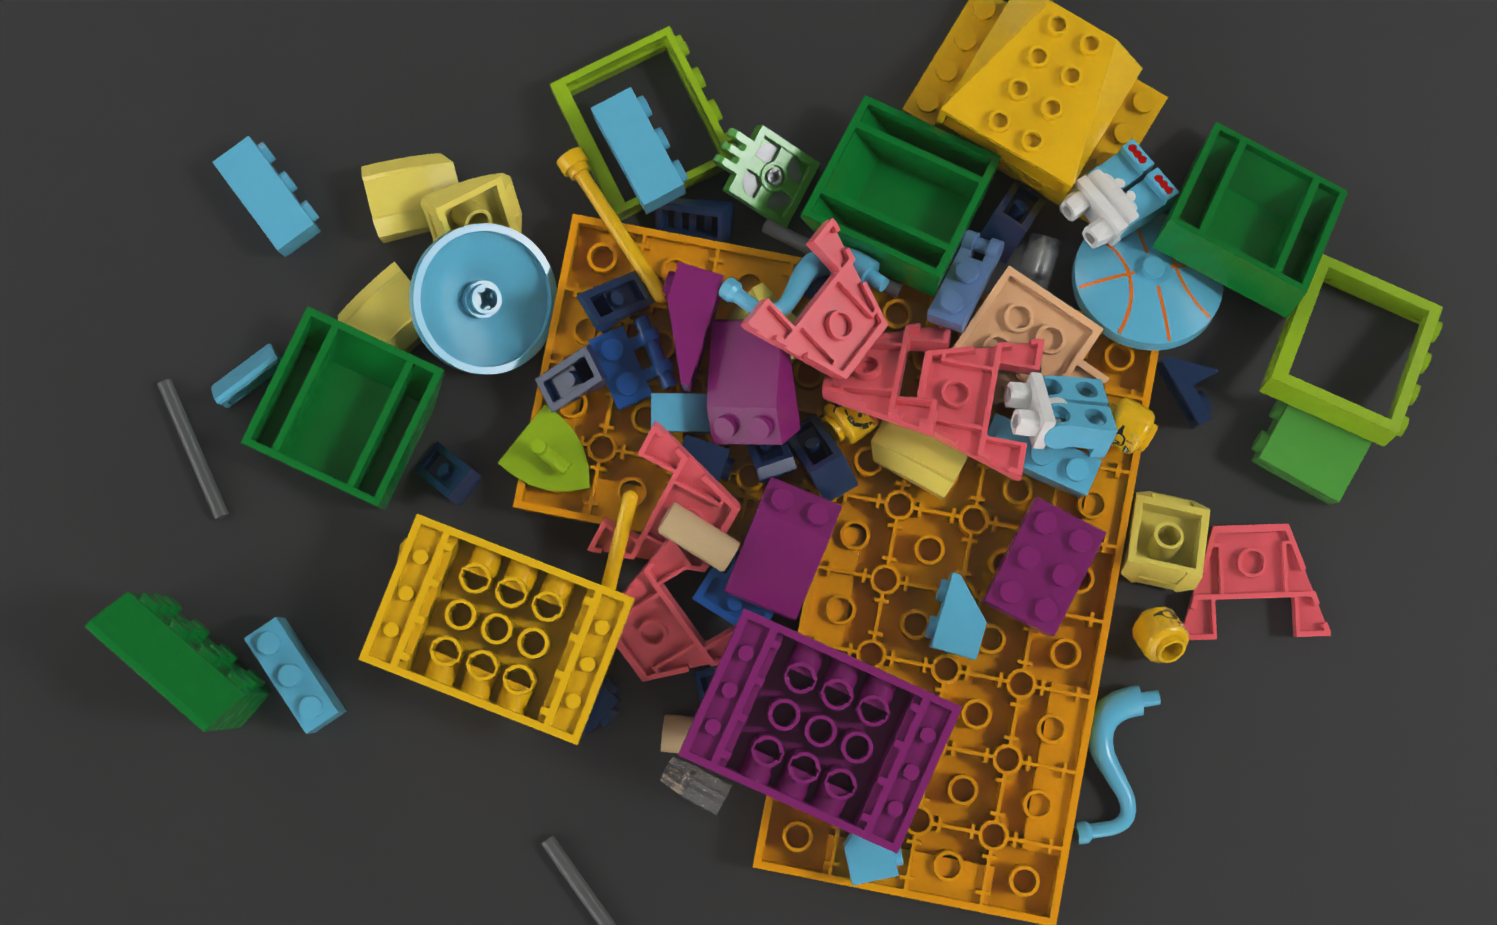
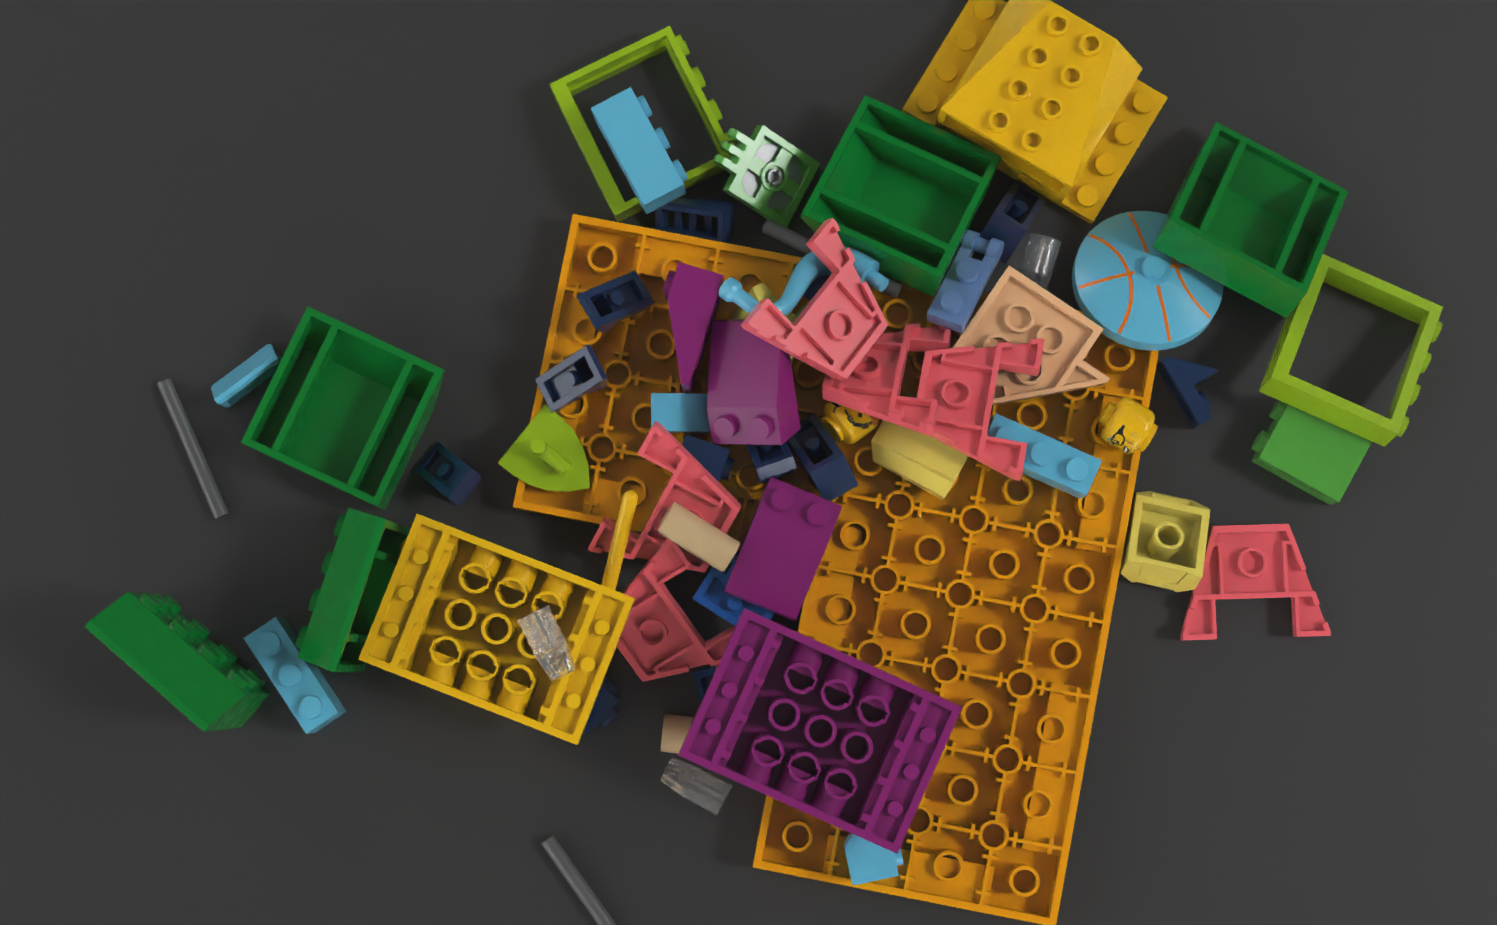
medium azure brick [212,136,321,257] -> none
light yellow slope [338,261,422,353] -> none
light yellow slope [361,153,458,243] -> none
medium azure dish [409,223,557,374] -> none
light yellow slope [420,173,522,242] -> none
yellow piece [556,147,667,303] -> none
blue plate [588,315,677,411] -> none
medium azure slope [925,572,987,660] -> none
magenta brick [980,497,1106,637] -> none
medium azure hips [1003,372,1118,458] -> none
hips [1059,139,1179,249] -> none
medium azure animal [1074,685,1161,845] -> none
yellow head [1132,607,1189,663] -> none
none -> green slope [296,508,410,672]
none -> clear hinge [517,605,576,681]

